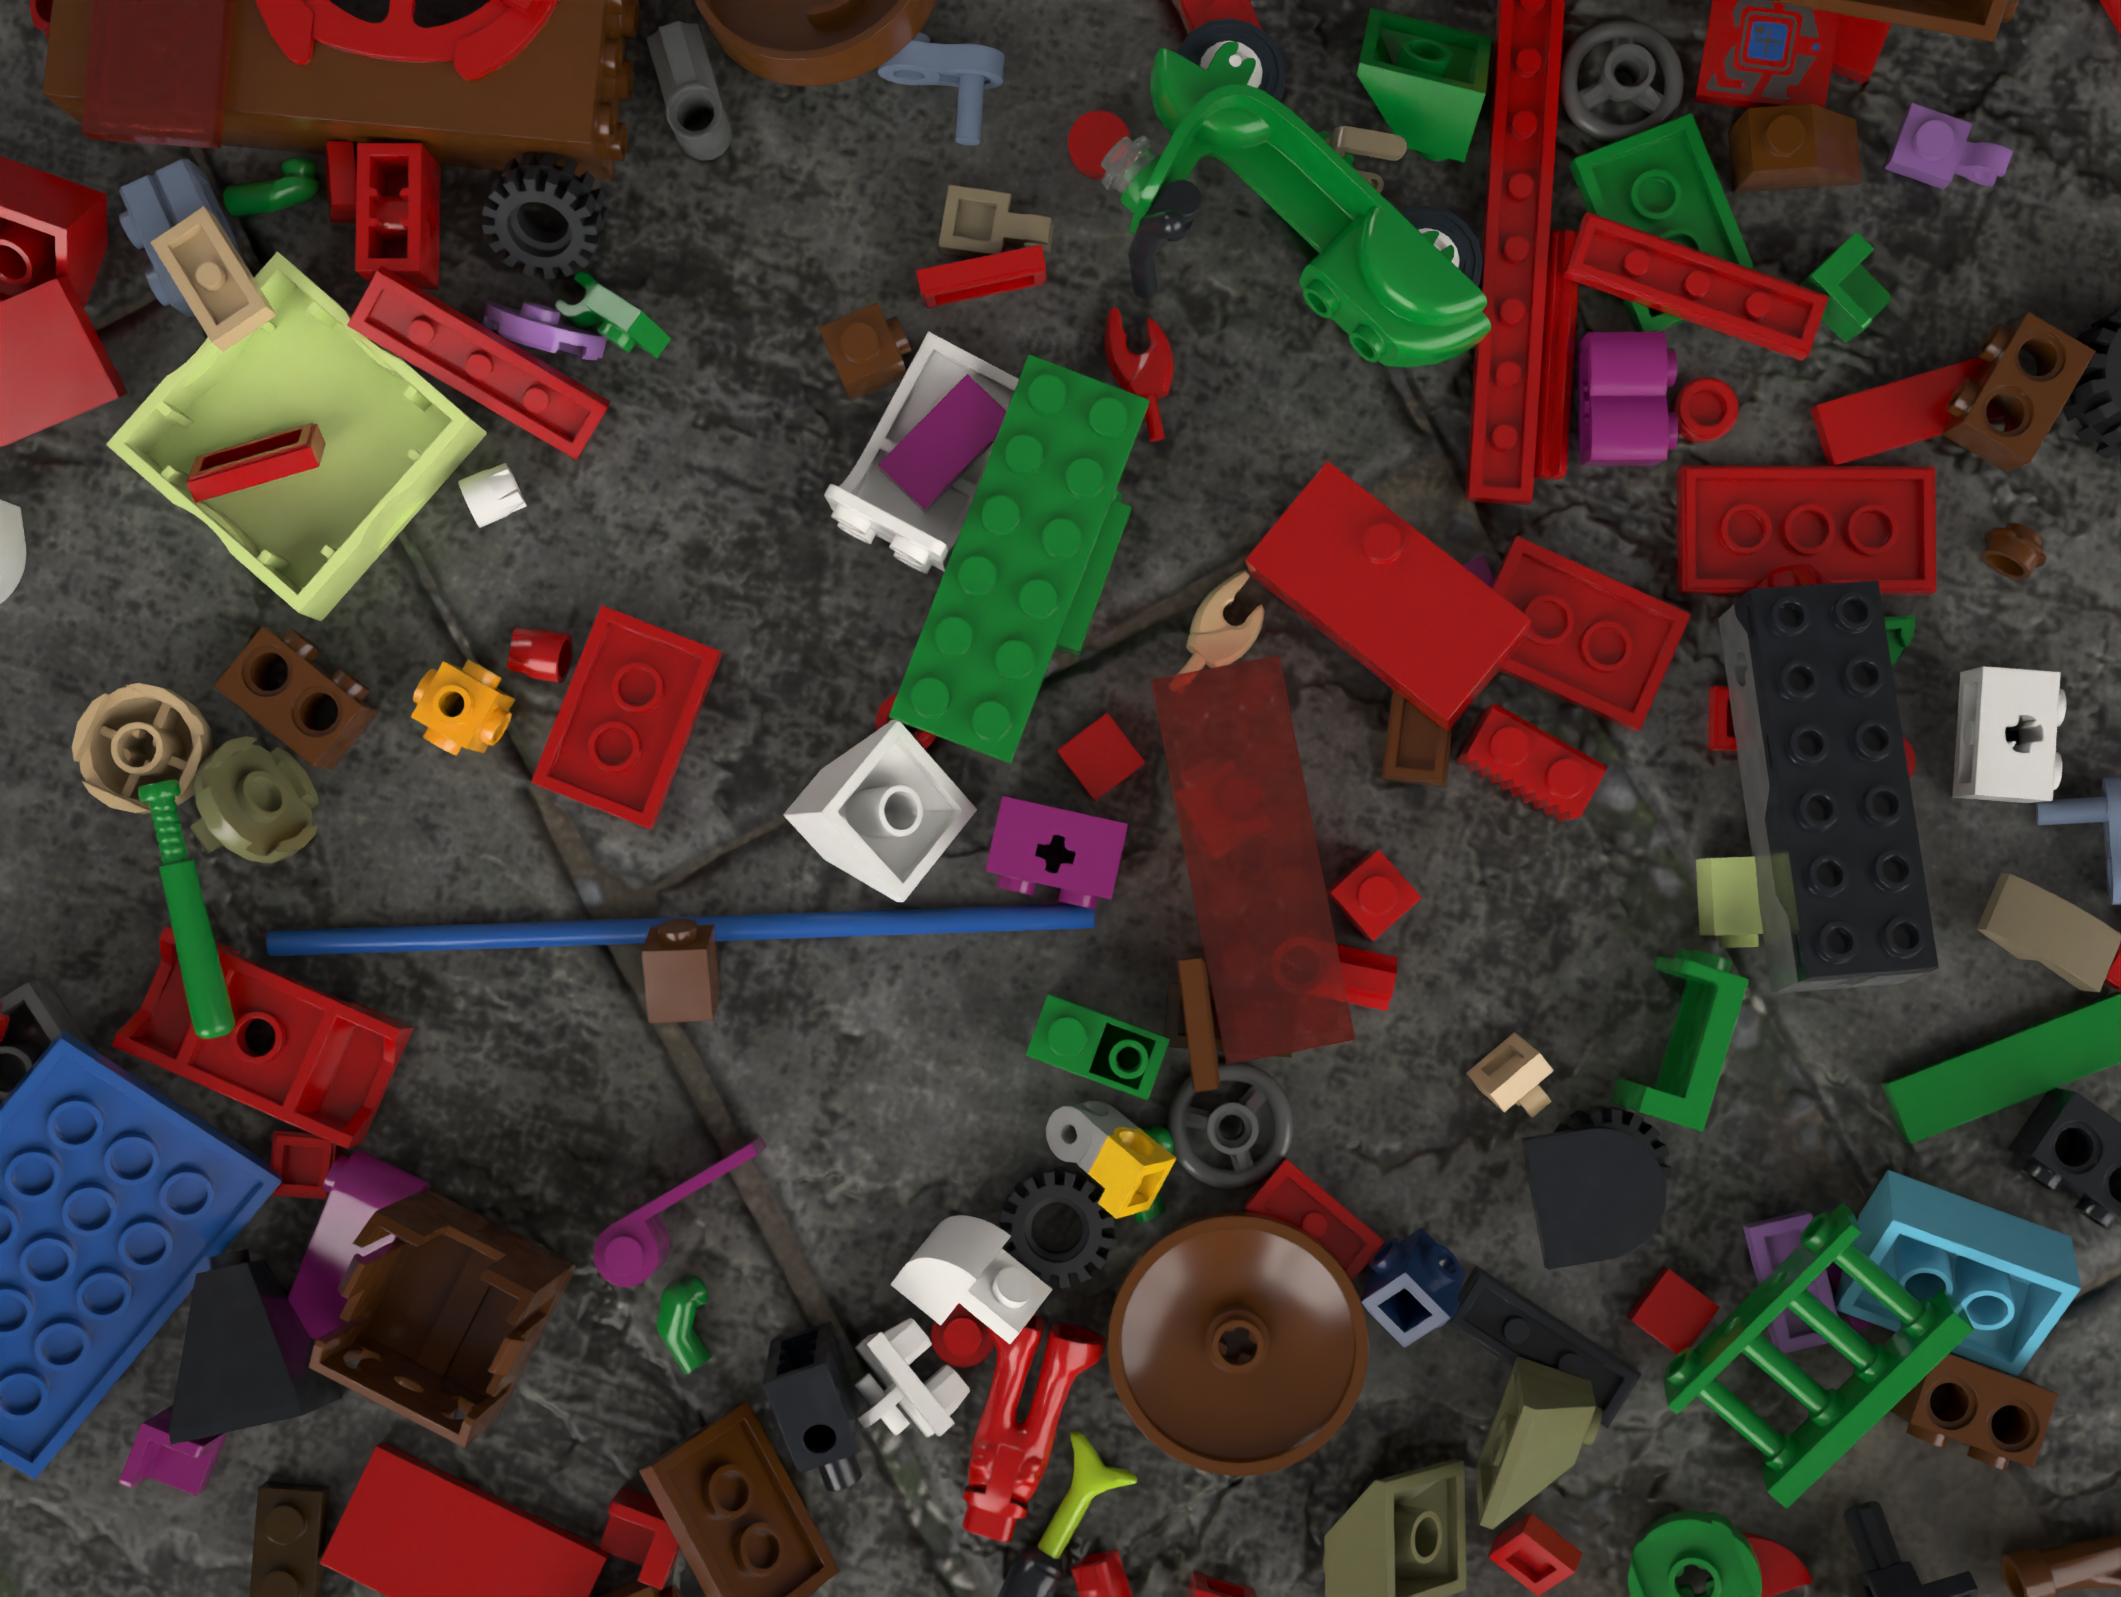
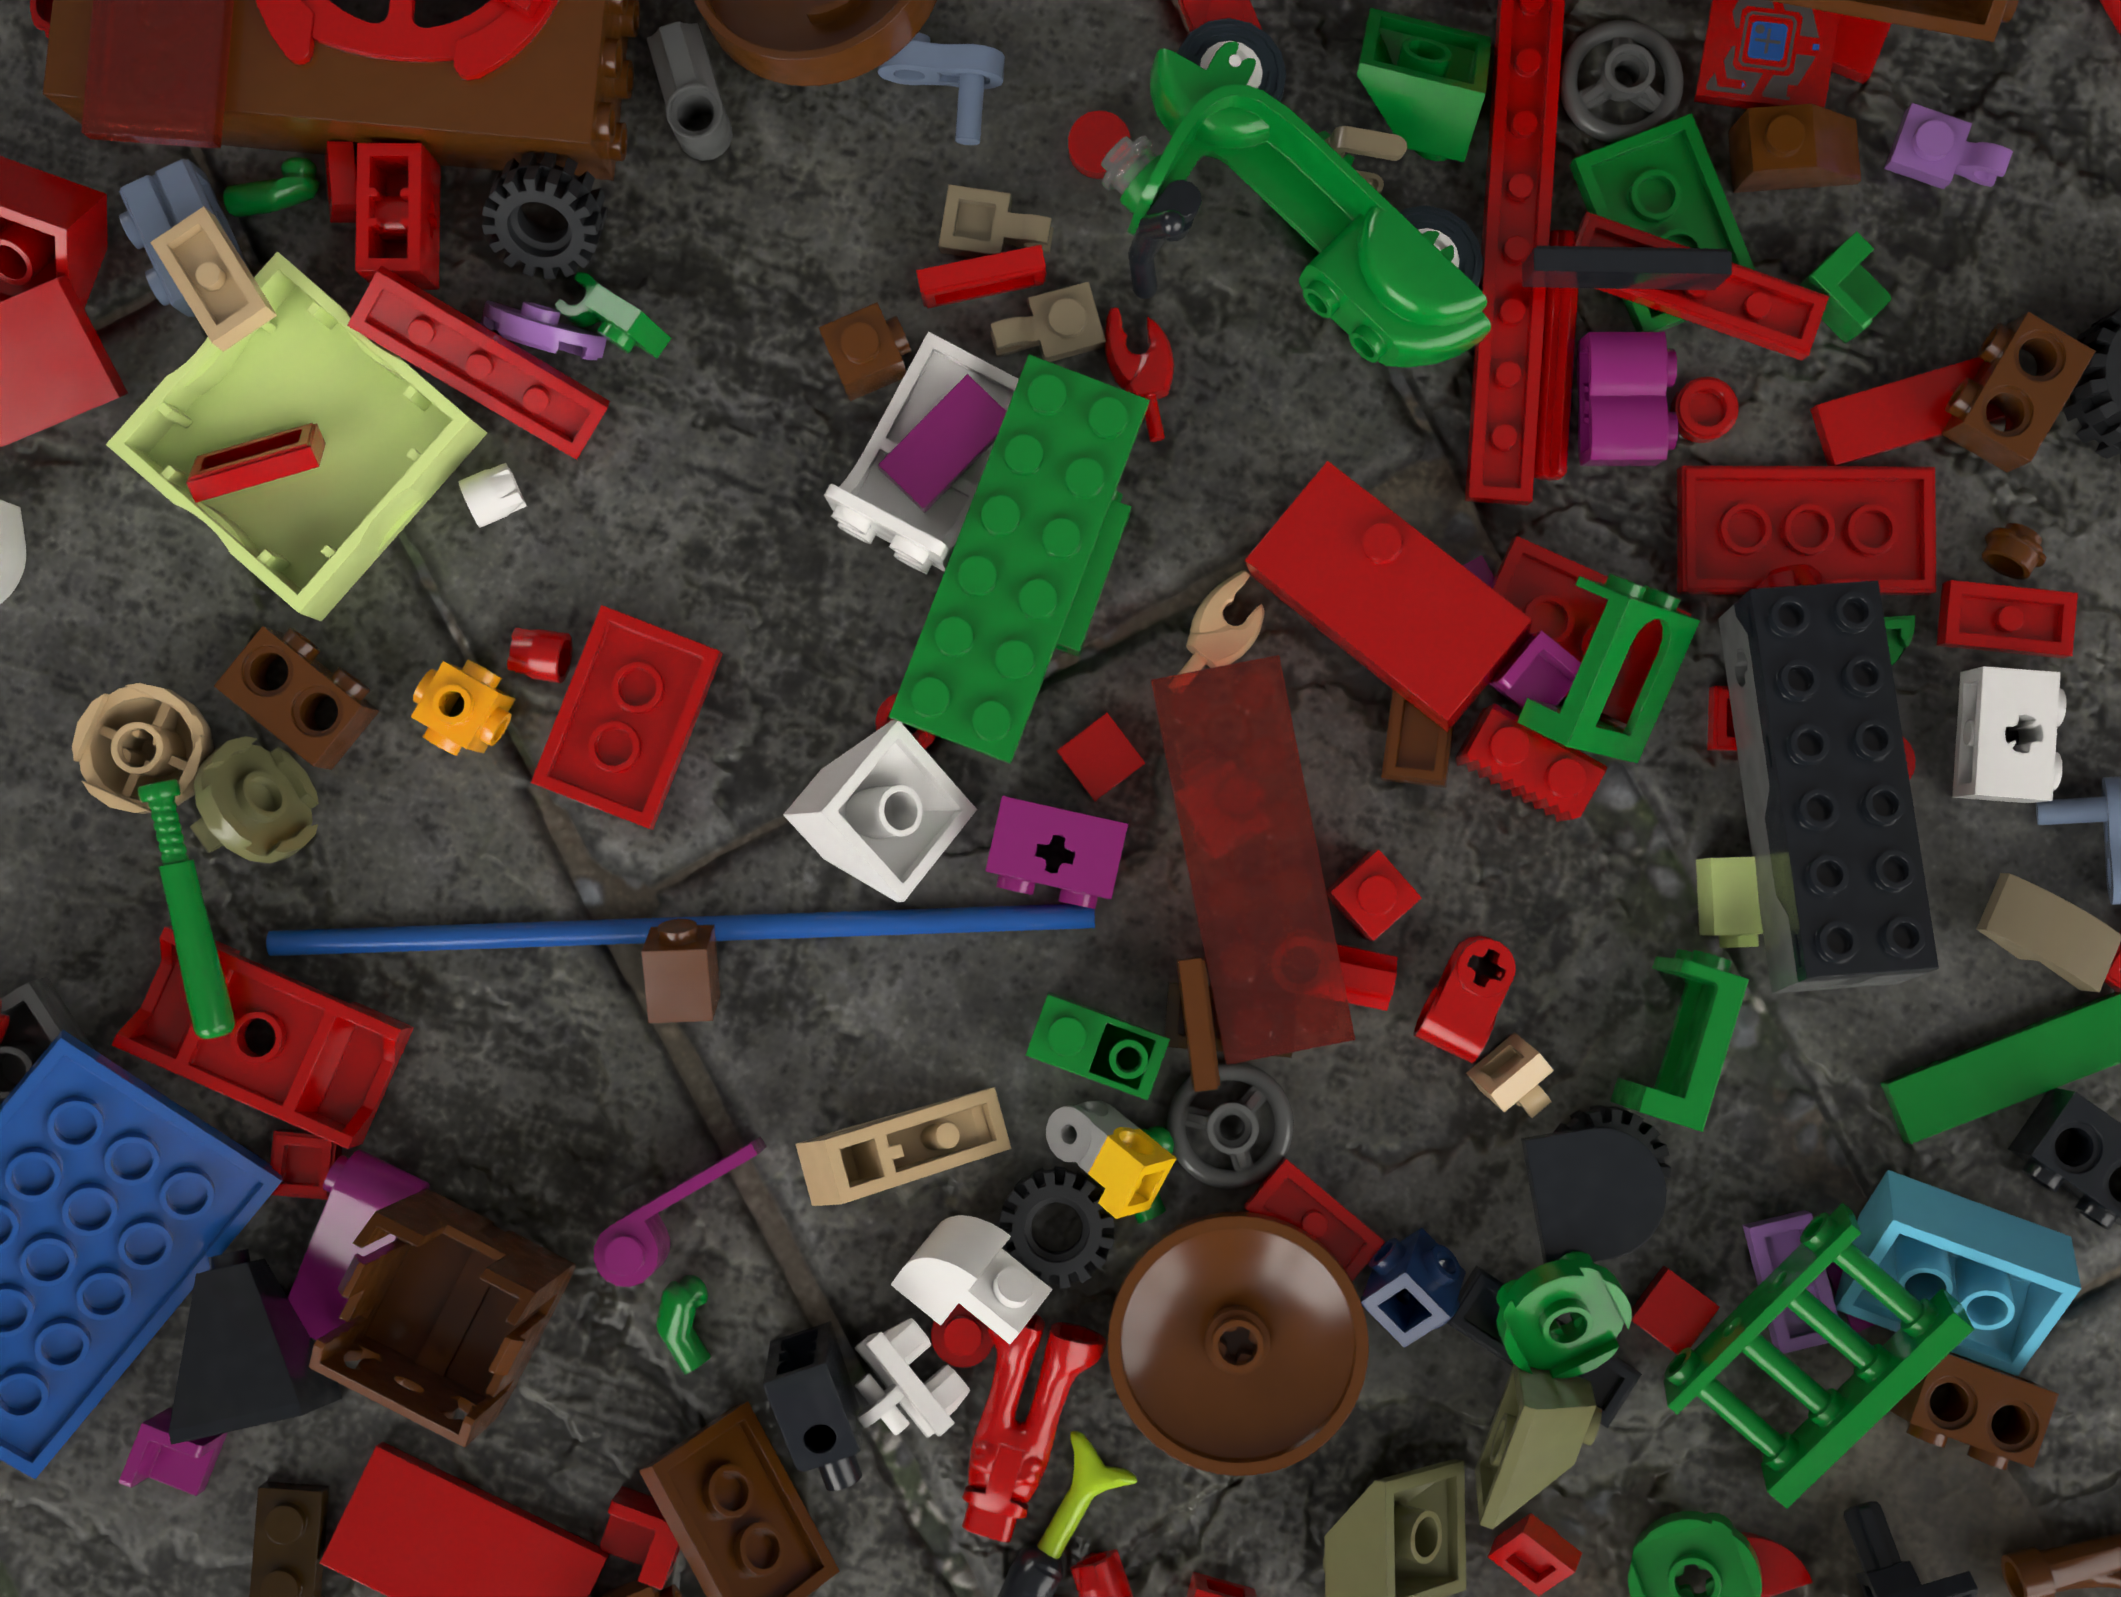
none -> tan slope [796,1087,1012,1206]
none -> dark tan plate [990,282,1106,362]
none -> red piece [1413,935,1516,1063]
none -> magenta panel [1489,630,1581,711]
none -> green plate [1496,1252,1632,1378]
none -> green panel [1517,573,1700,763]
none -> black tile [1522,246,1732,290]
none -> red plate [1936,580,2078,659]

